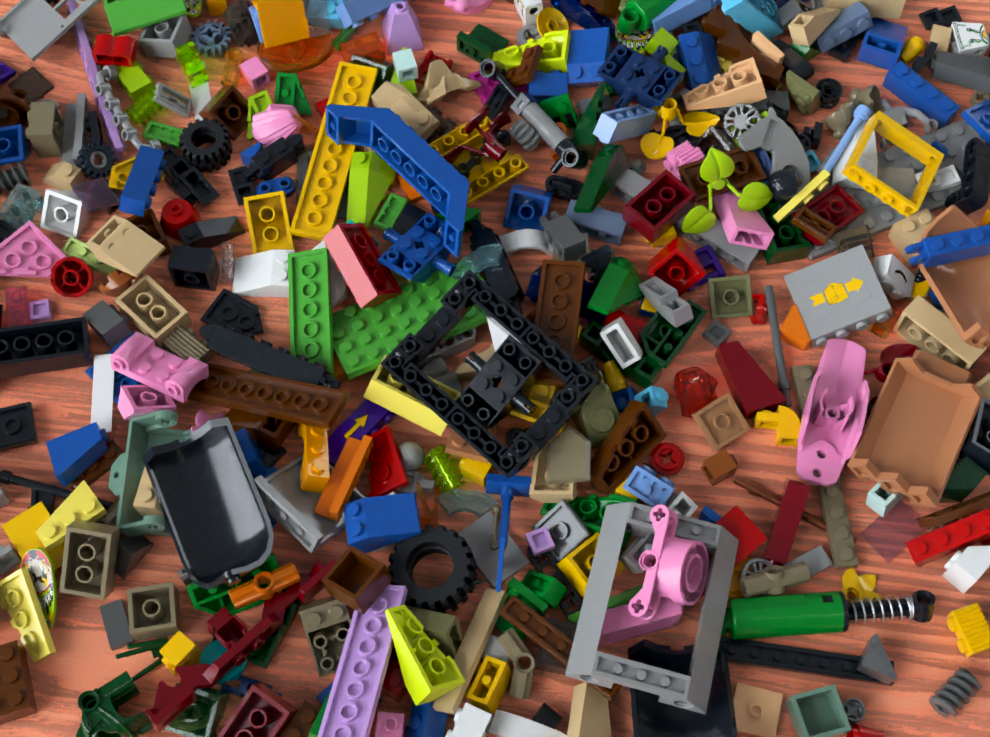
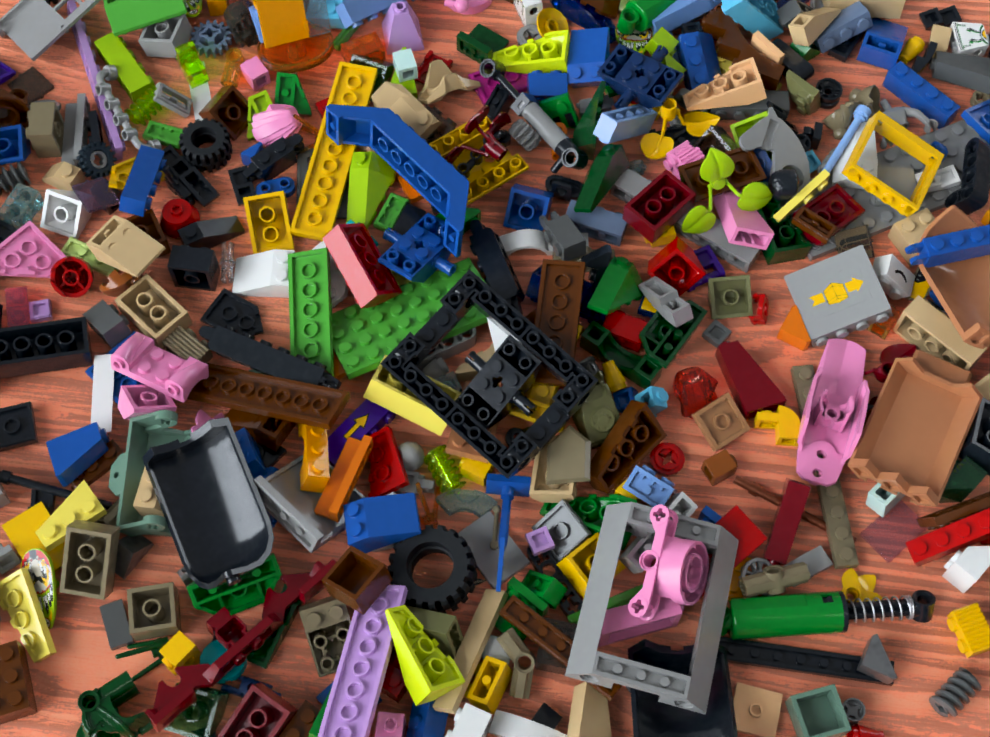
red brick [92,34,138,67] -> none
orange piece [228,562,300,610] -> none
clear light blue tile [452,244,503,279] -> none
reddish brown plate [504,45,543,88] -> none
white brick [599,317,644,369] -> none
light grey wheel [724,103,761,140] -> none
dark grey bar [764,285,792,407] -> none

